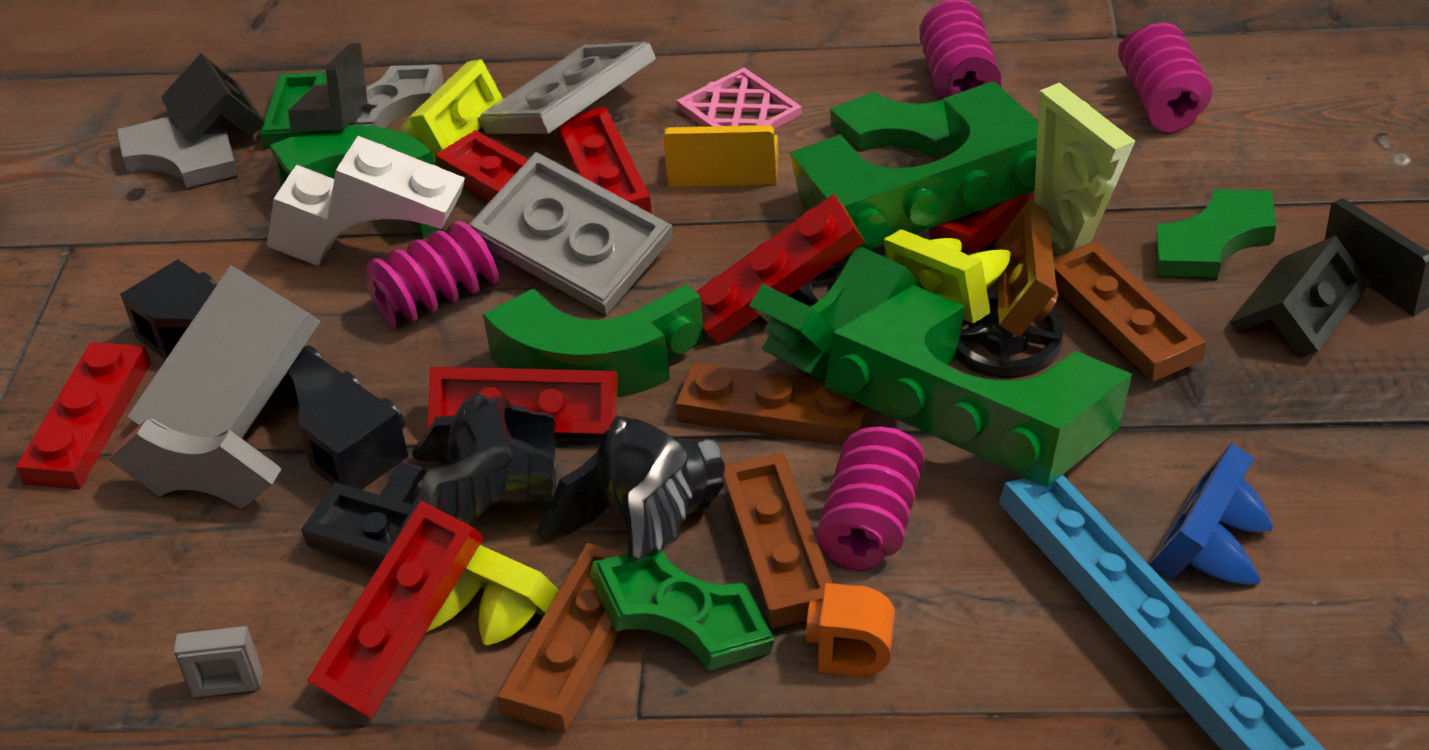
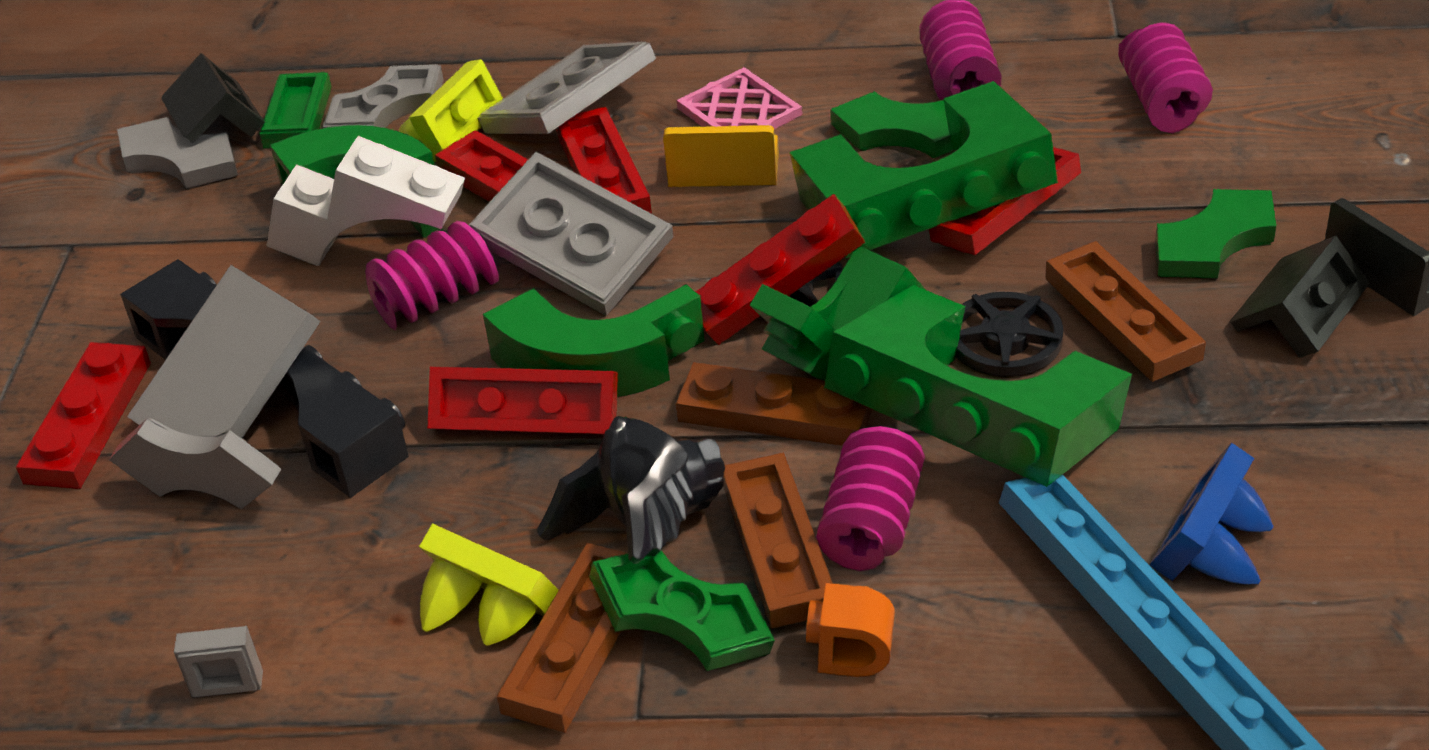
pearl dark grey panel [288,43,368,132] -> none
black plate [301,462,426,568] -> none
red plate [307,501,484,719] -> none
black helmet [400,393,556,530] -> none
neon yellow tile [883,229,1011,323] -> none
dark orange plate [995,199,1058,337] -> none
yellowish green wing [1034,83,1135,255] -> none

